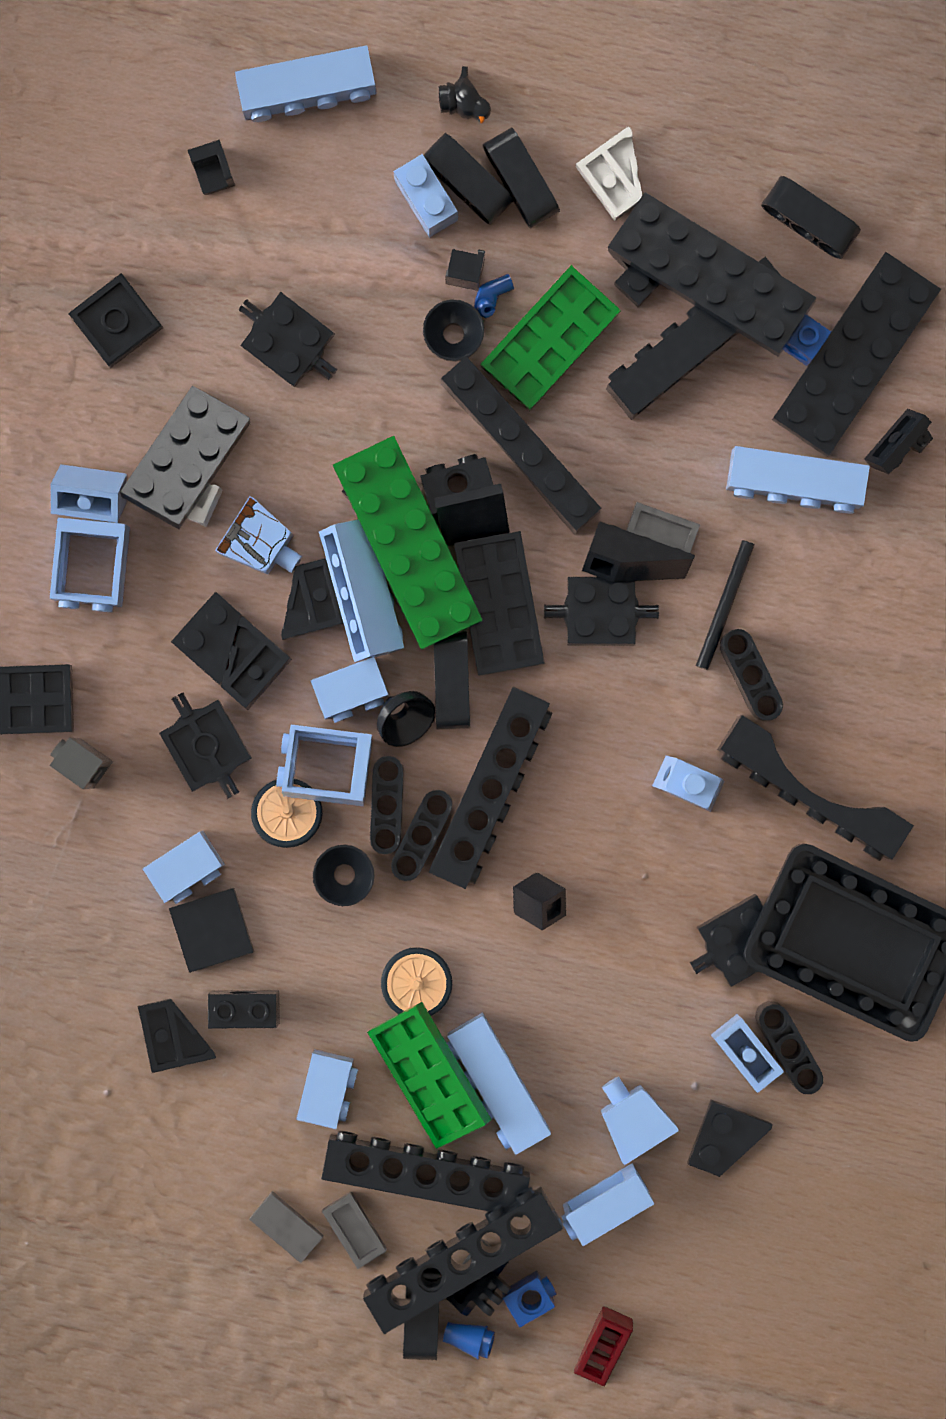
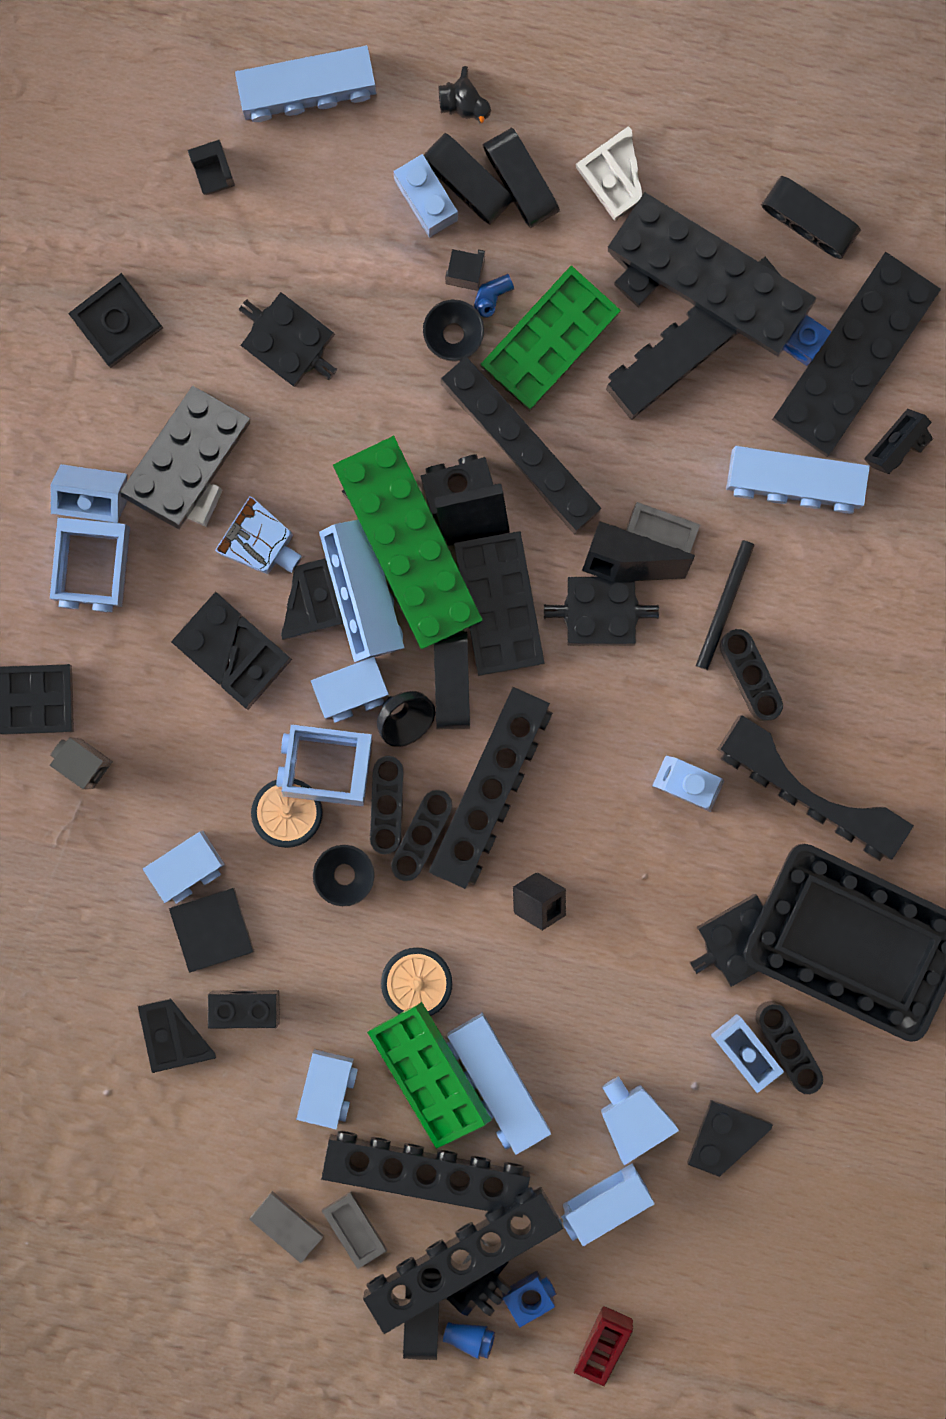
black plate [159,692,252,799] -> none

